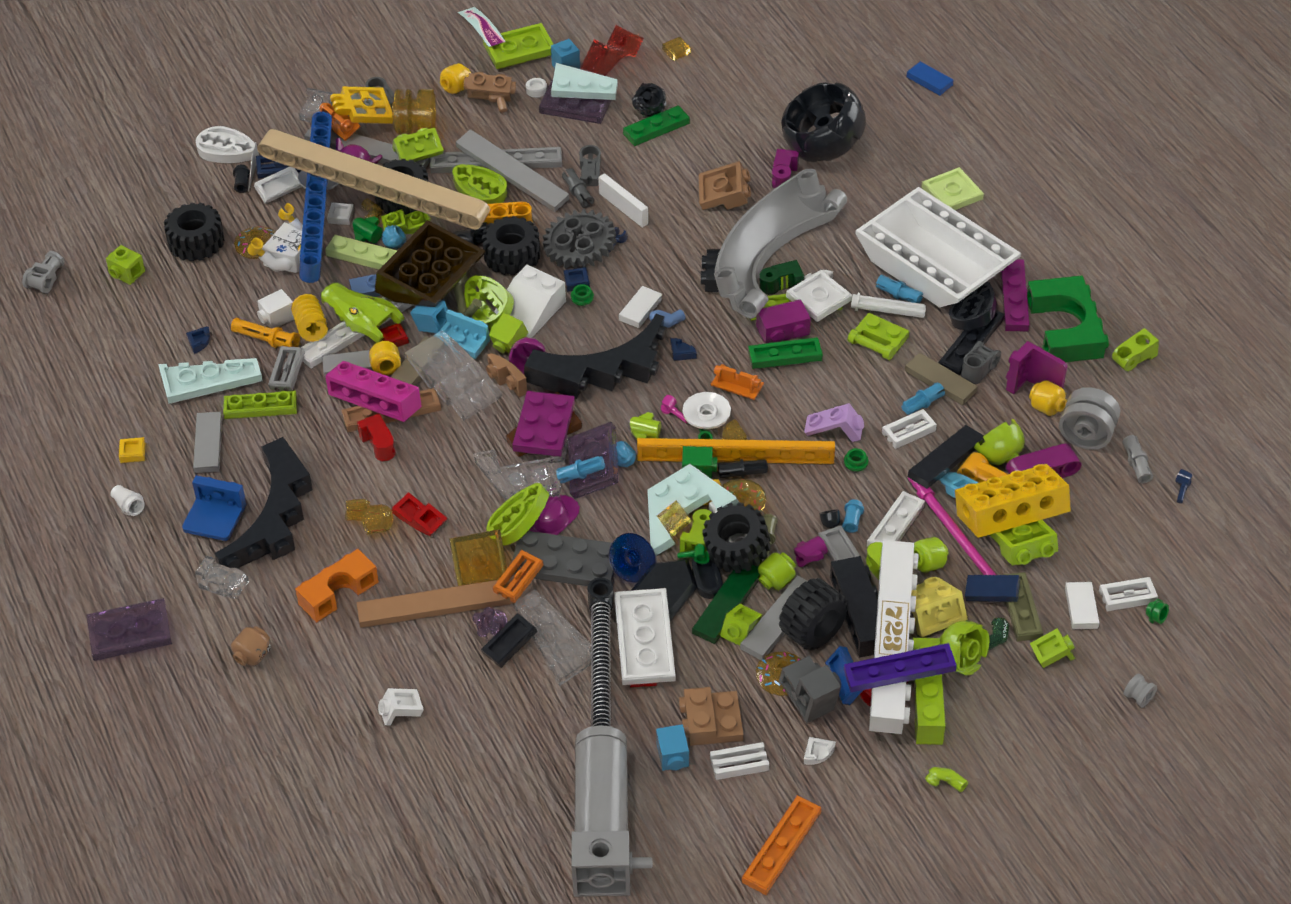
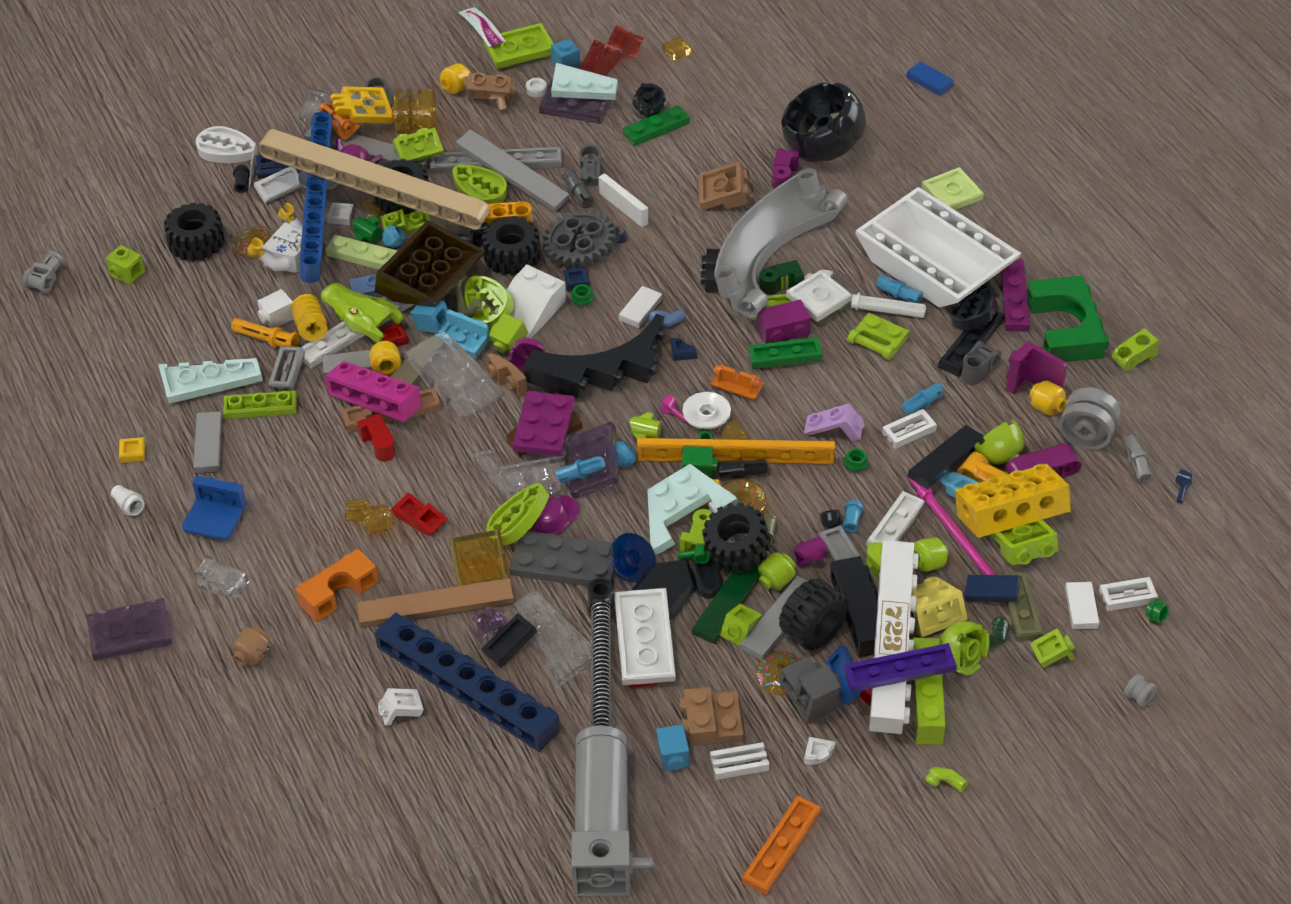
dark blue tile [186,326,210,354] -> none
black arch [214,437,313,576] -> none
orange tile [493,550,544,603] -> none
clear yellow plate [657,500,692,537] -> none
dark tan tile [905,353,978,405] -> none
none -> dark blue brick [375,612,560,752]

